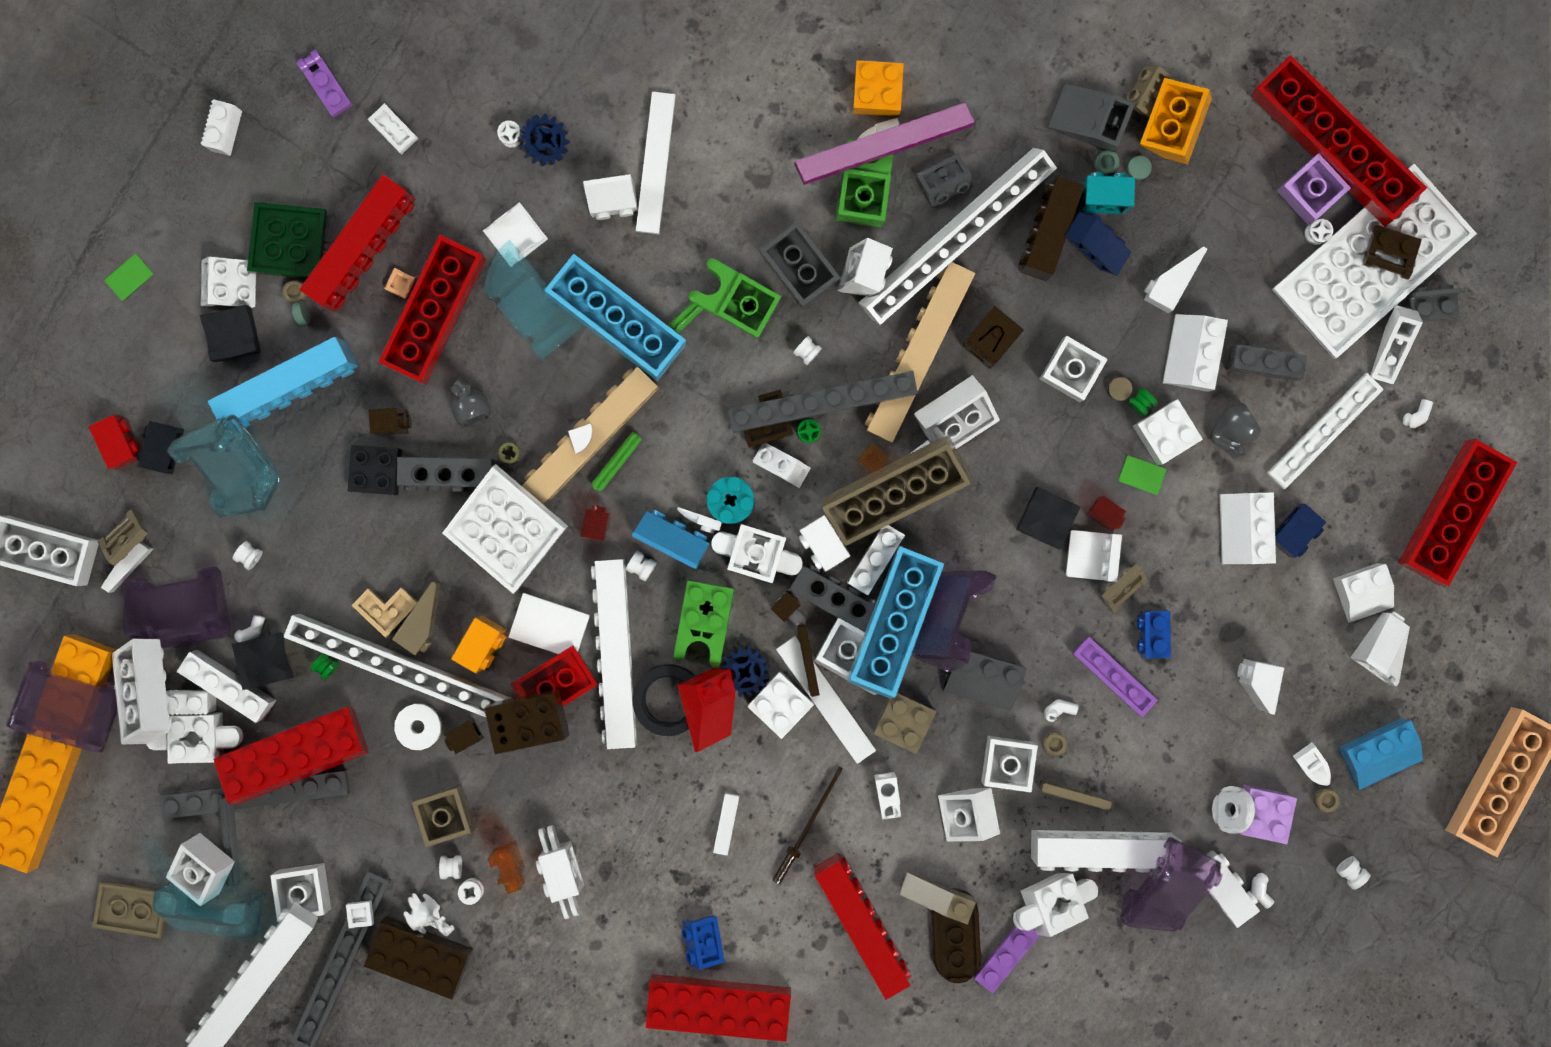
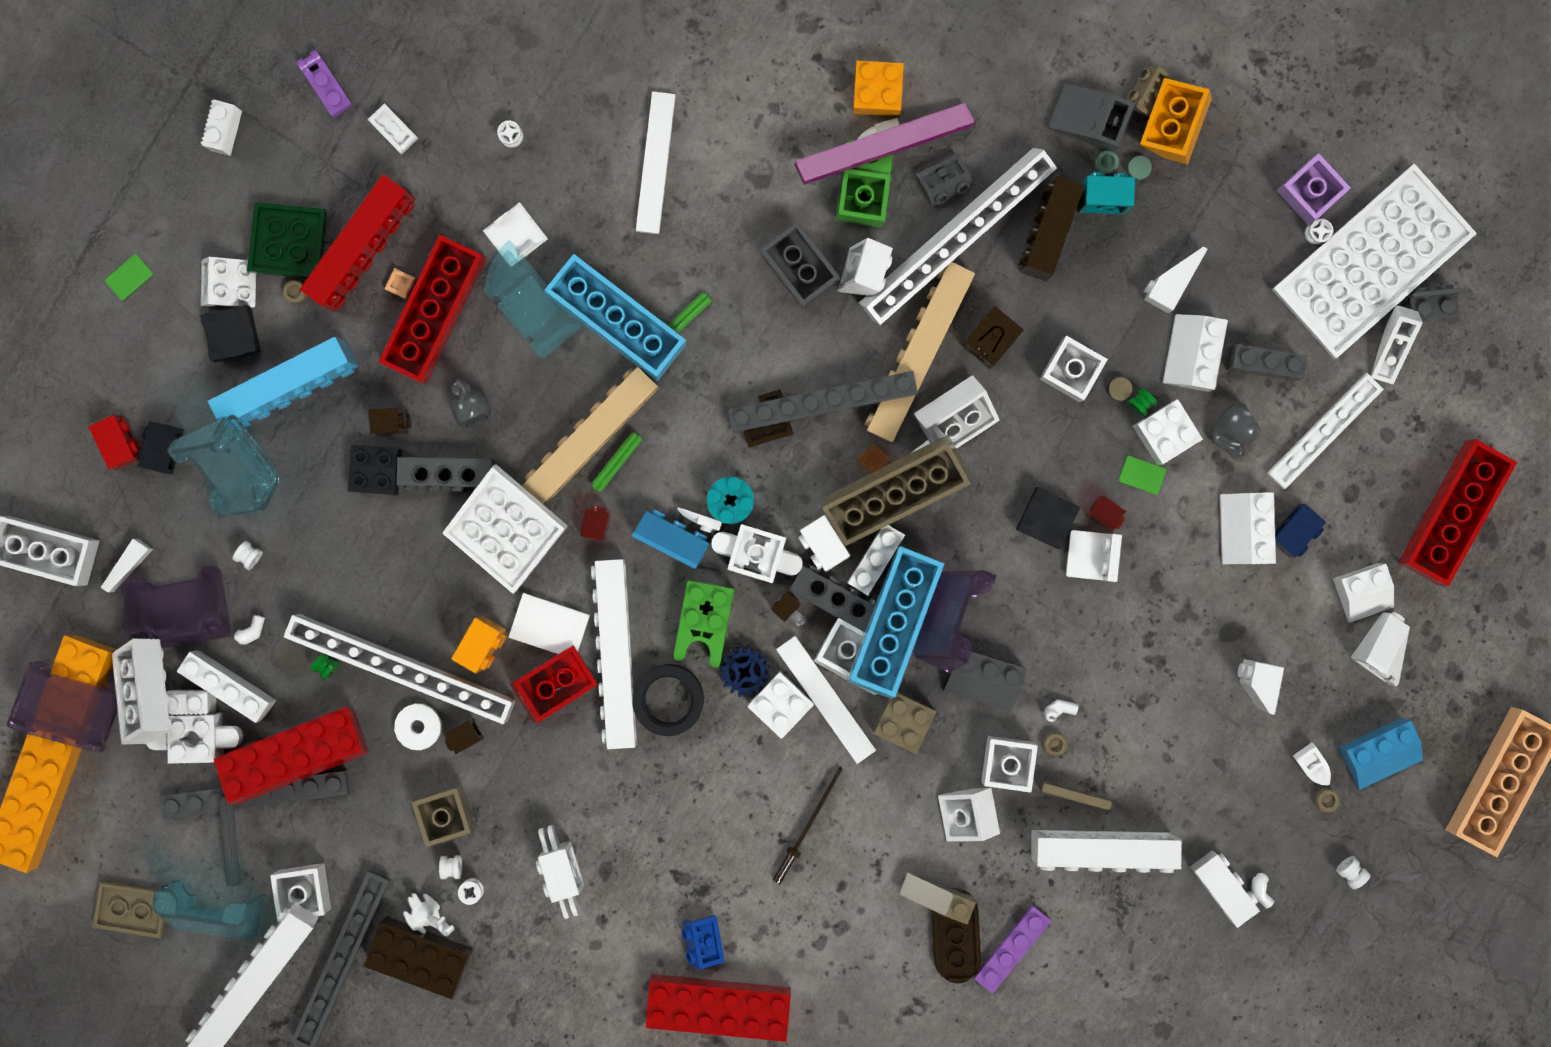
dark tan plate [98,508,148,566] -> none
white brick [166,833,235,906] -> none
black brick [232,632,294,690] -> none
sand green tile [292,301,311,326] -> none
white plate [346,900,374,928] -> none
tan plate [352,587,418,638] -> none
dark tan slope [392,581,440,655] -> none
dark brown piece [484,689,570,754] -> none
clear orange hips [487,841,525,894] -> none
olive bush [498,442,521,464] -> none
dark blue gear [518,114,570,167] -> none
white tile [568,424,593,454] -> none
white slope [583,174,638,220] -> none
white wheel [625,550,657,582] -> none
red slope [678,669,736,752] -> none
bright green brick [687,258,781,339] -> none
white piece [713,792,740,856] -> none
white bracket [753,443,811,488] -> none
white wheel [793,336,822,365] -> none
green wheel [797,419,821,443] -> none
dark brown tile [797,624,820,697] -> none
red brick [814,853,911,1000] -> none
white leg [874,772,901,820] -> none
white brick [1013,873,1098,937] -> none
dark blue brick [1065,212,1131,276] -> none
medium lavender plate [1072,636,1158,717] -> none
dark tan plate [1102,564,1148,614] -> none
clear purple windscreen [1120,837,1222,932] -> none
blue bracket [1137,611,1171,659] -> none
white tile [1212,786,1255,834] -> none
lavender brick [1240,784,1297,844] -> none
red brick [1251,55,1428,227] -> none
dark brown plate [1362,225,1422,280] -> none
white arm [1403,399,1433,428] -> none

